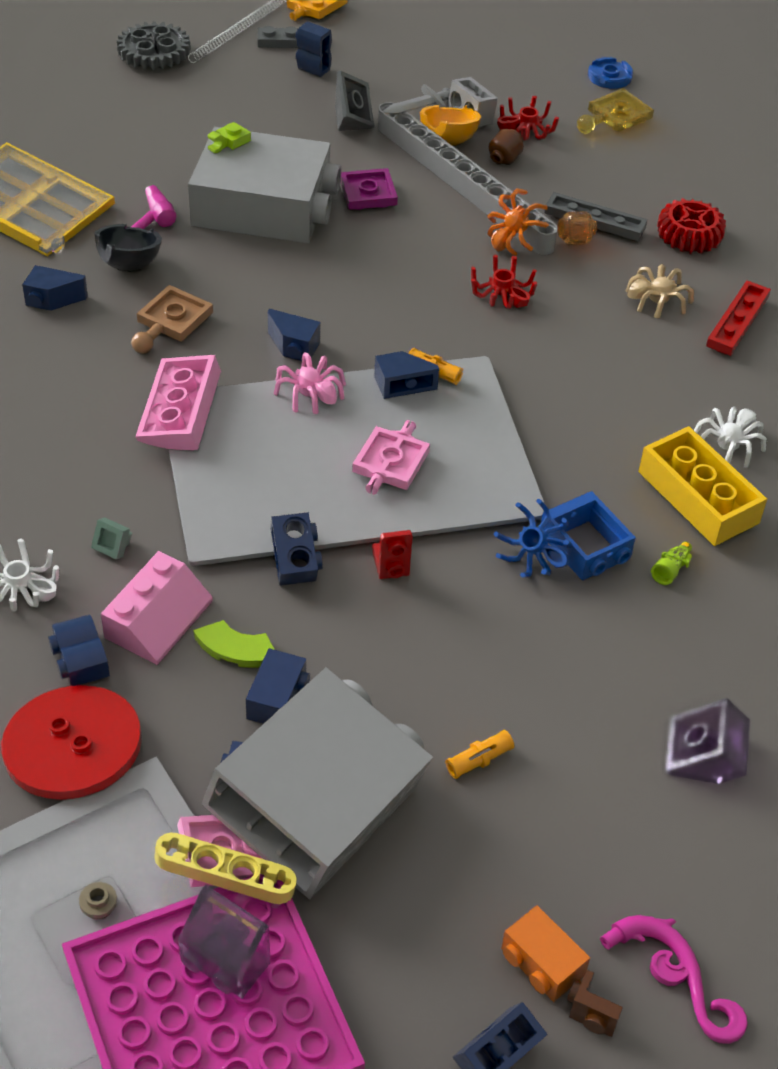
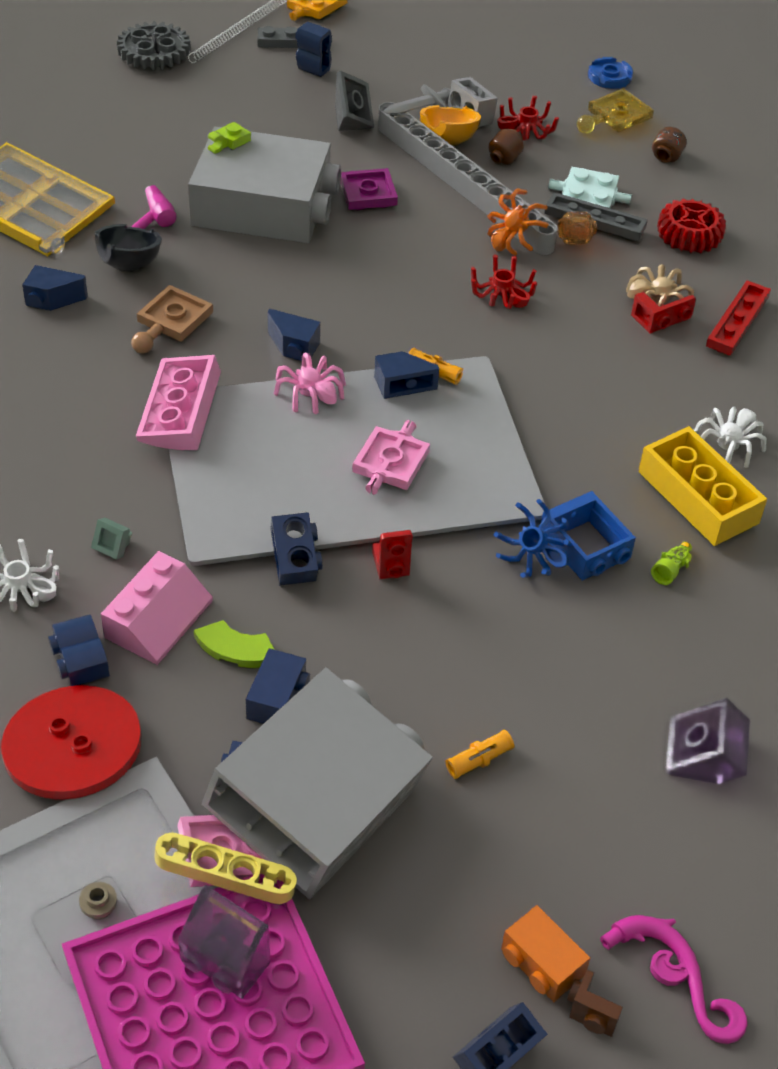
none -> light aqua plate [548,167,632,208]
none -> red bracket [631,292,696,333]
none -> reddish brown head [652,127,687,163]

